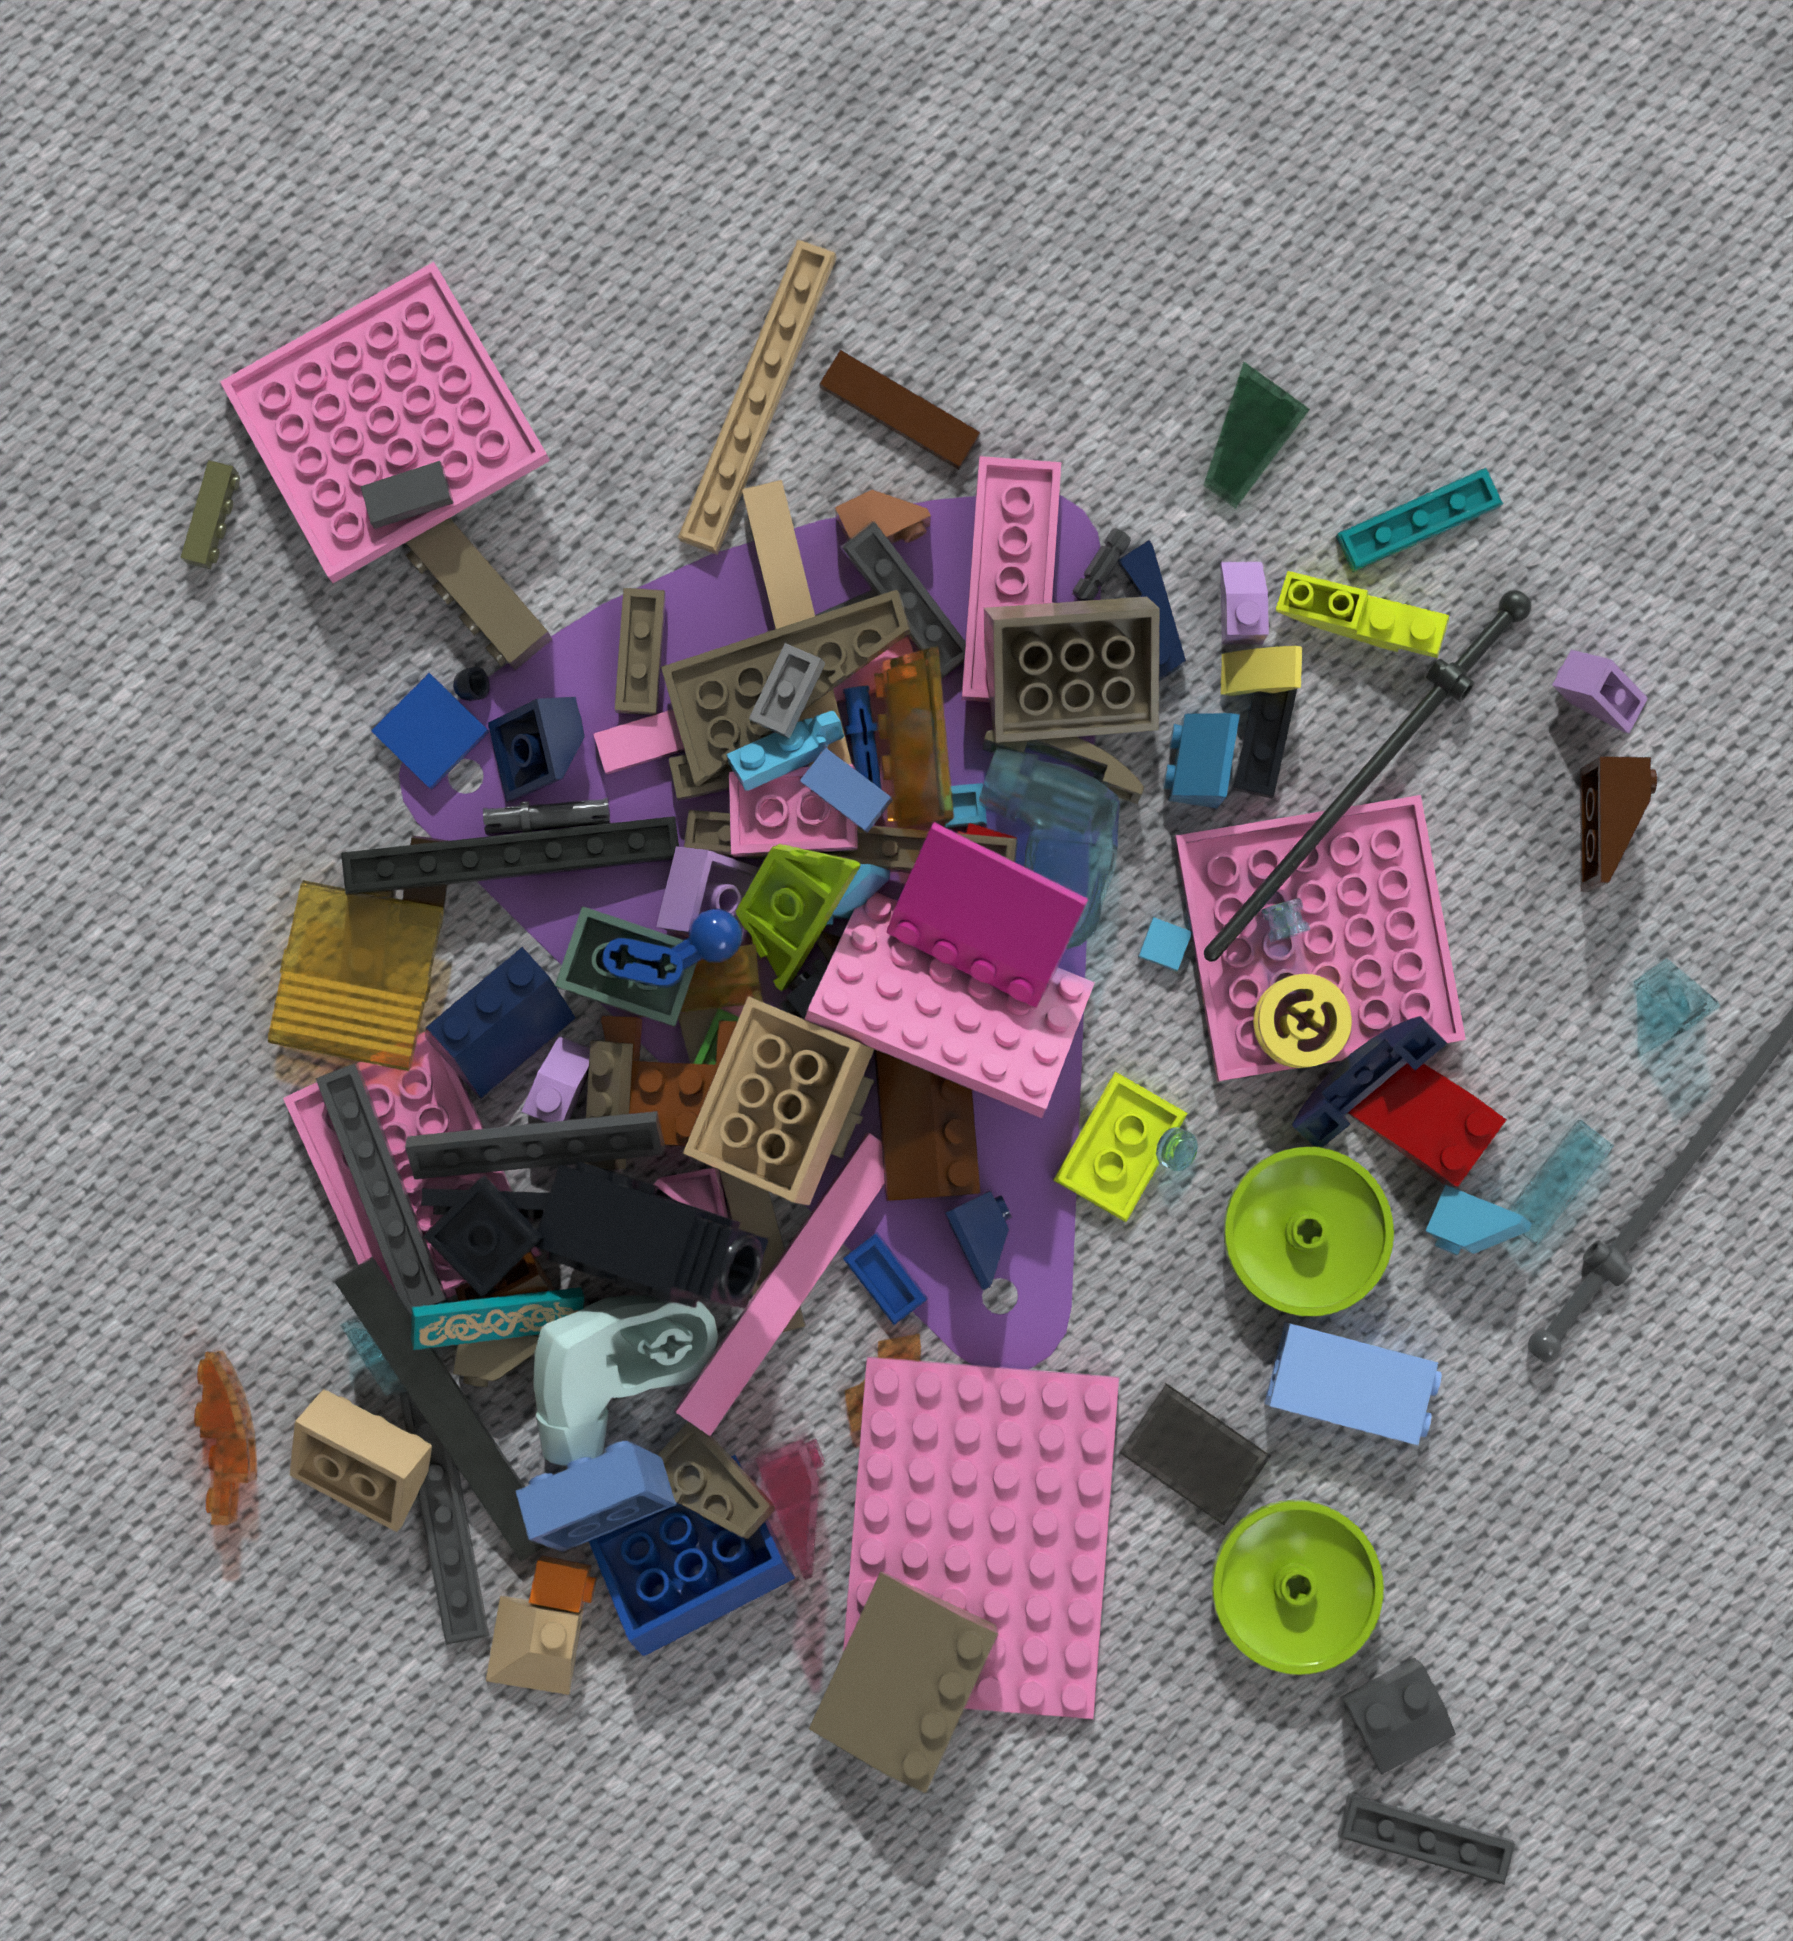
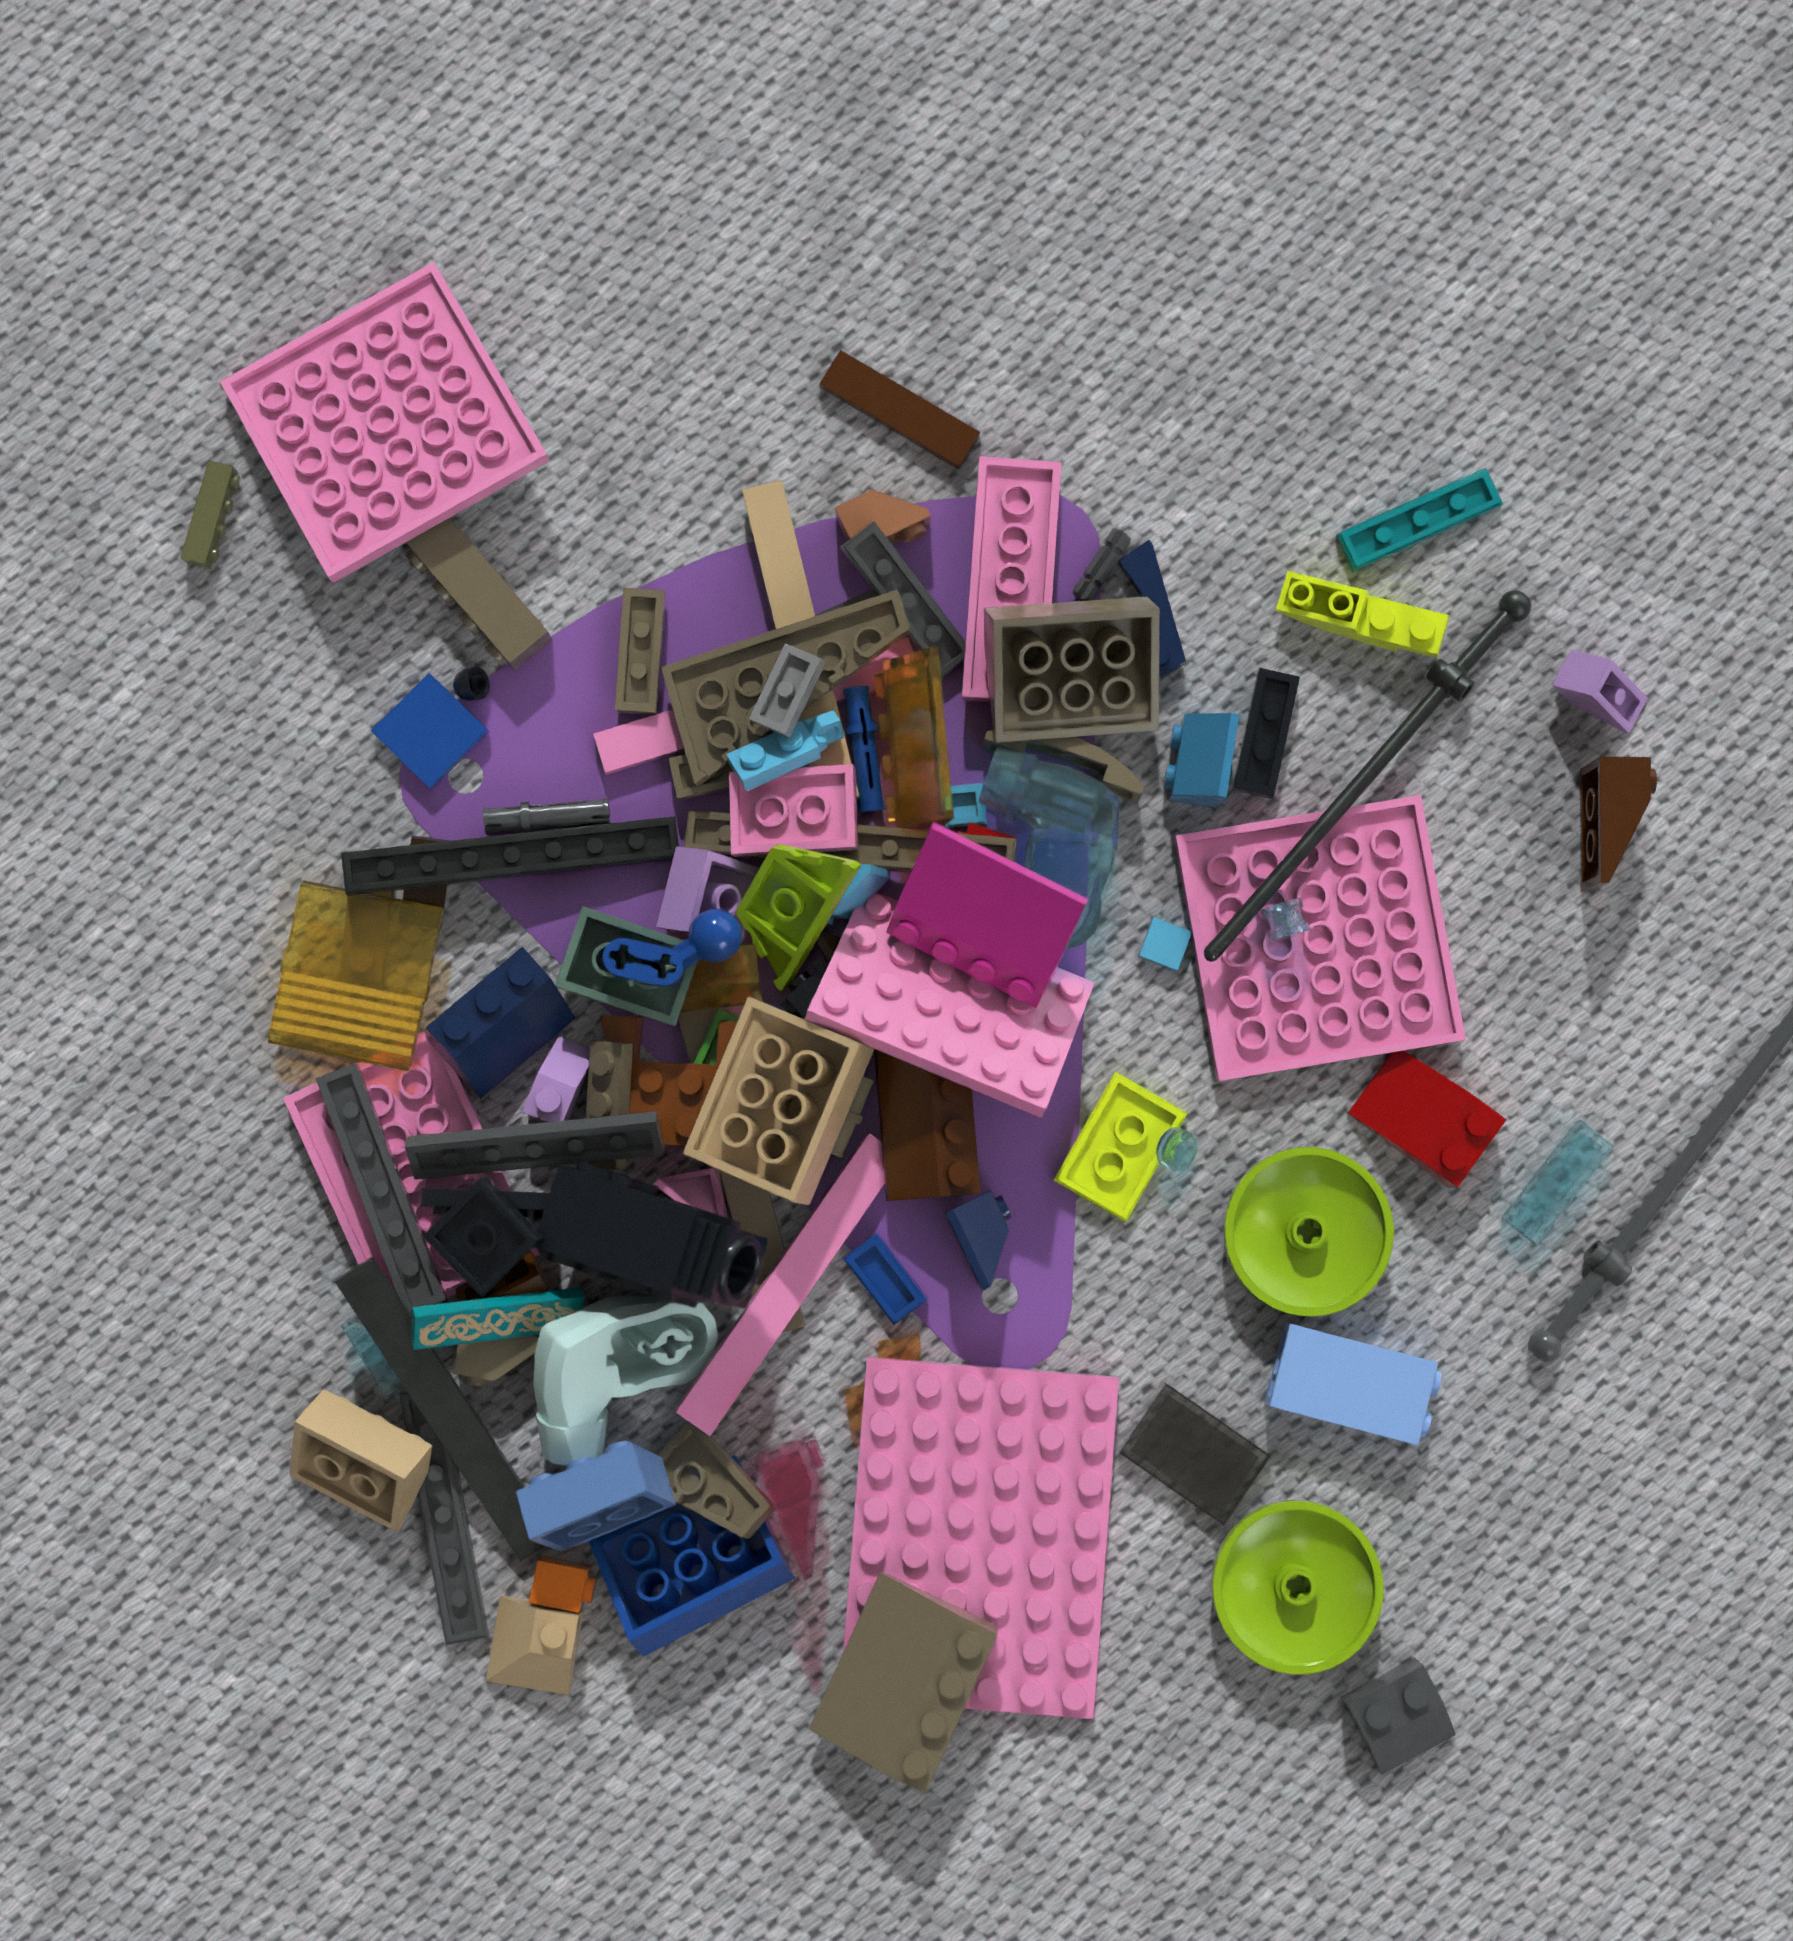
clear orange slope [194,1350,257,1525] -> none
dark grey tile [360,461,454,529] -> none
dark blue slope [488,697,585,802] -> none
tan tile [678,240,837,555] -> none
medium blue tile [800,747,893,833] -> none
clear green wing [1203,362,1310,509] -> none
lavender slope [1220,562,1269,644] -> none
light yellow slope [1221,646,1302,696] -> none
light yellow wheel [1253,974,1352,1068] -> none
dark blue slope [1292,1016,1447,1148] -> none
dark grey tile [1338,1793,1515,1885] -> none
medium azure slope [1426,1185,1532,1255] -> none
clear light blue slope [1633,958,1720,1057] -> none

